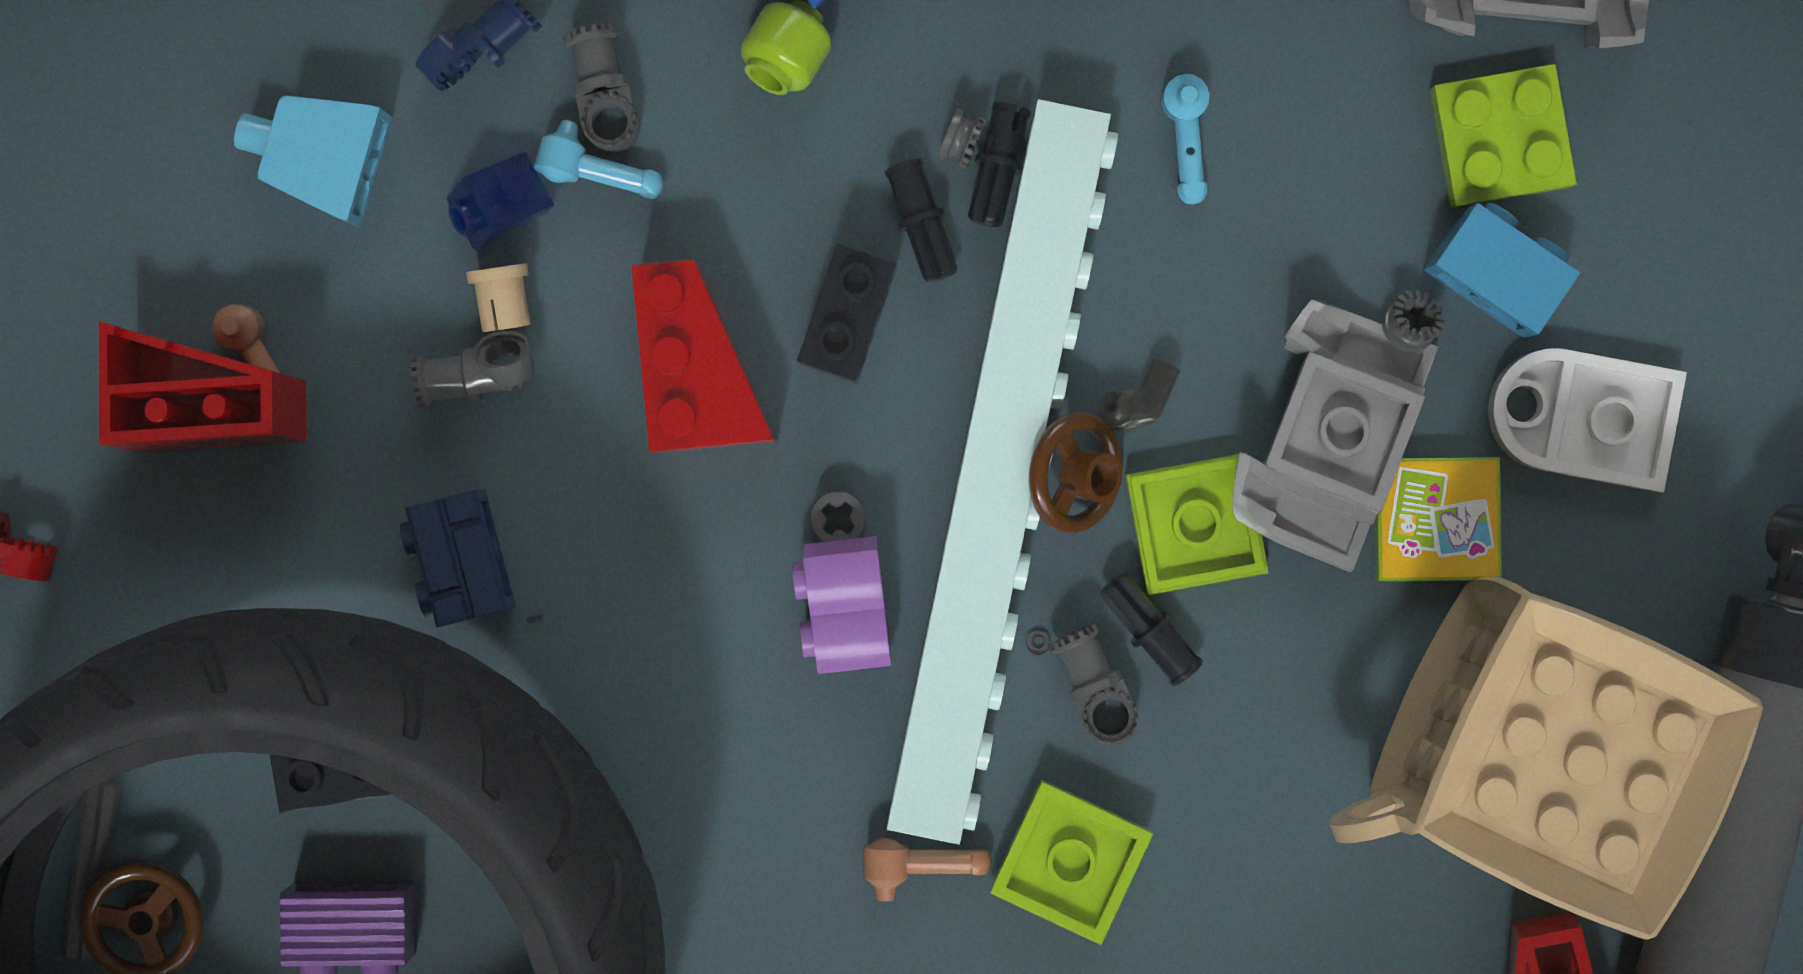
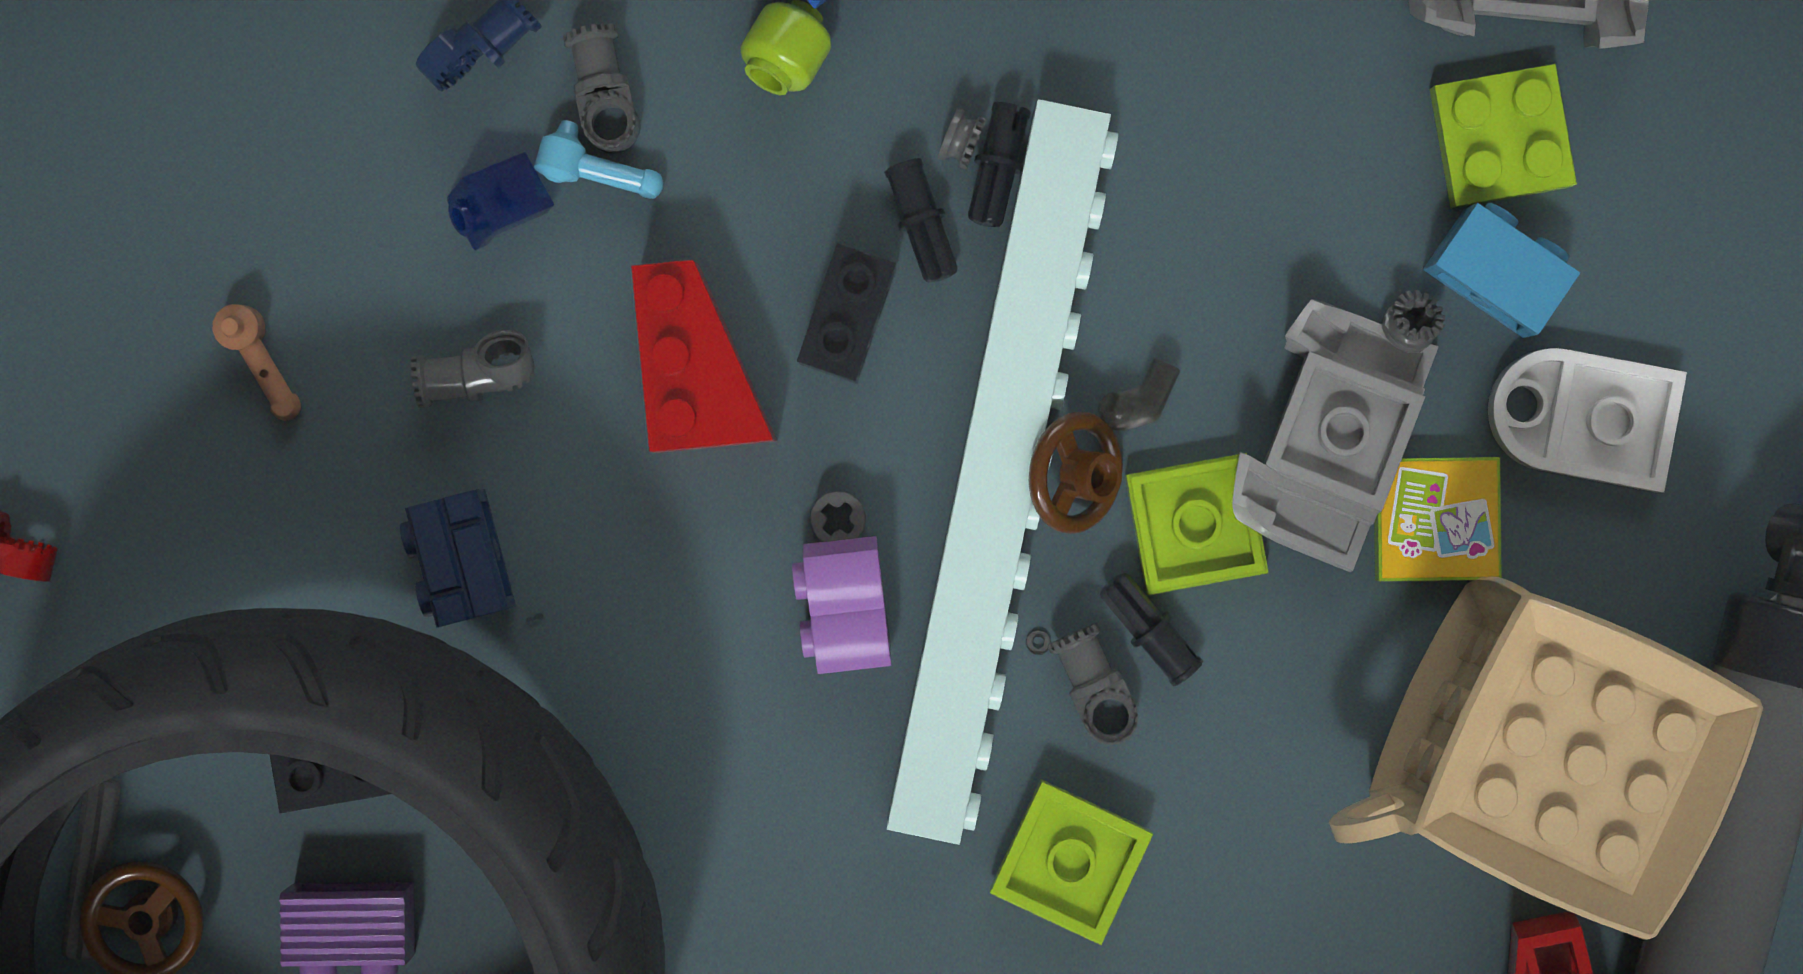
red wedge [99,321,307,453] -> none
medium azure torso [234,95,393,227] -> none
tan bush [466,263,531,332] -> none
nougat piece [863,838,992,901] -> none
medium azure piece [1161,74,1210,205] -> none

